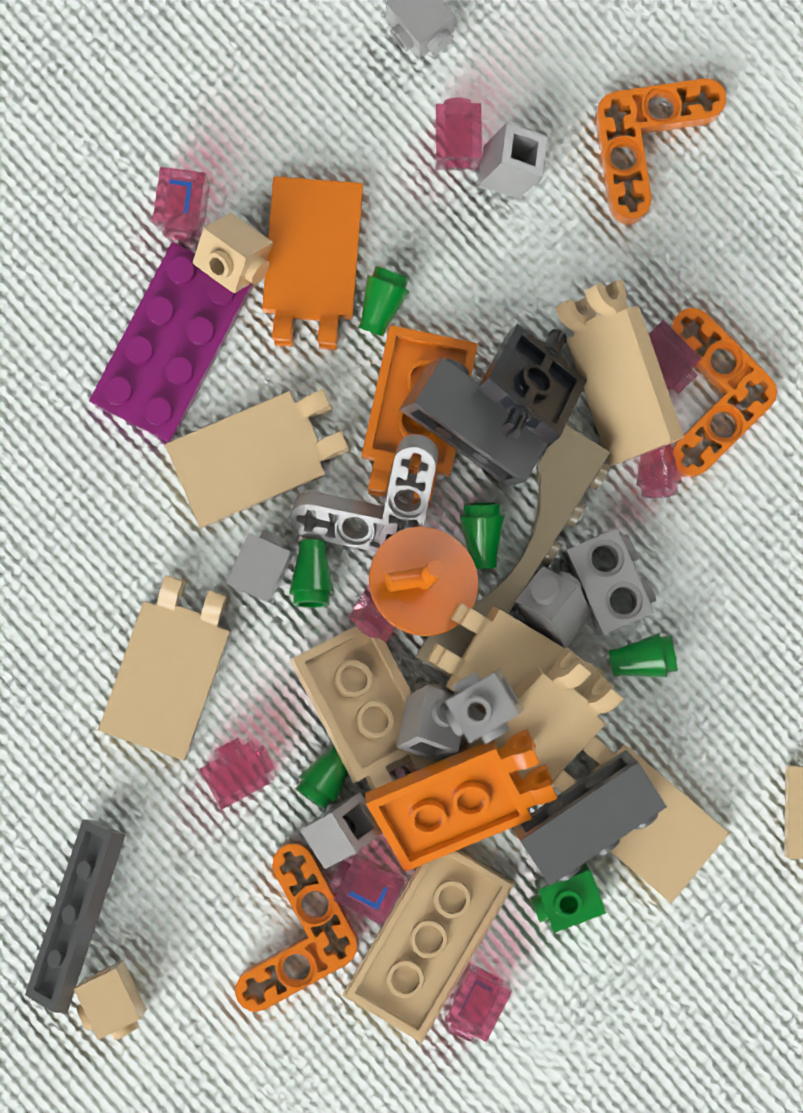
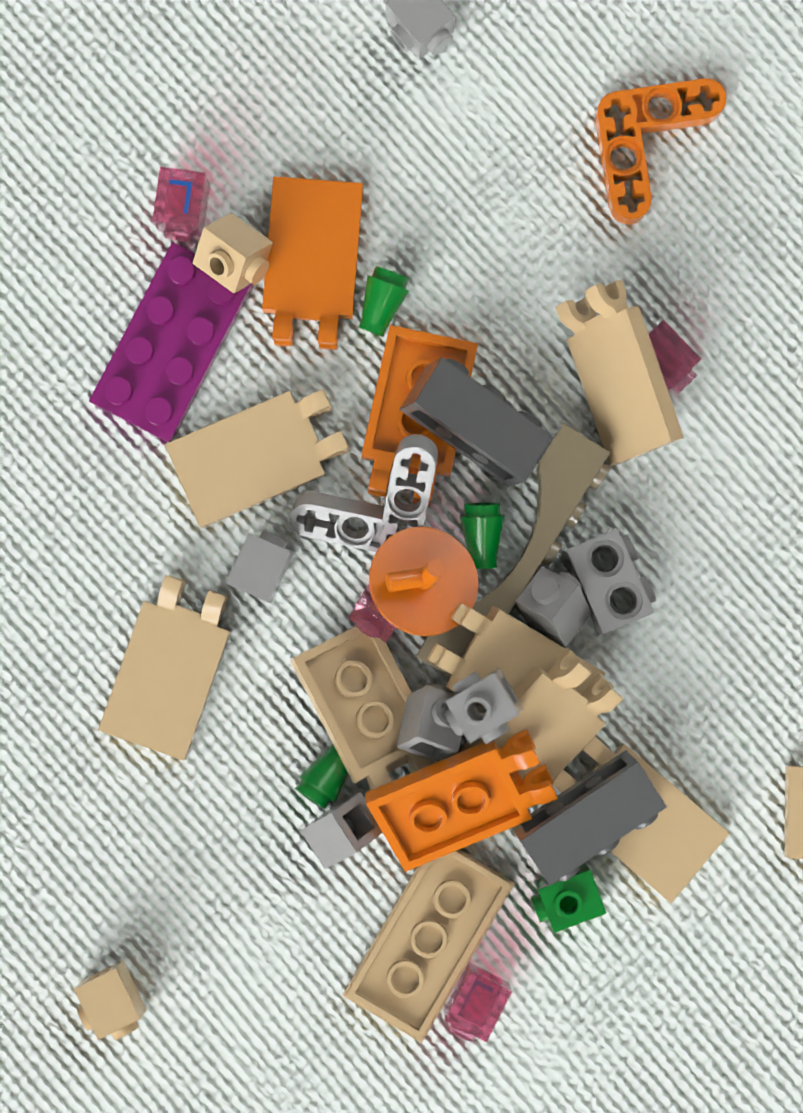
dark grey plate [25,819,126,1013] -> none
clear pink brick [199,737,276,810] -> none
orange beam [235,841,358,1012] -> none
green cone [289,539,334,608] -> none
clear pink brick [330,853,404,925] -> none
clear pink brick [435,97,482,170] -> none
light grey brick [478,122,548,199] -> none
black plate [478,323,587,445] -> none
green cone [609,632,678,678] -> none
clear pink cone [636,444,682,498] -> none
orange beam [669,308,777,478] -> none

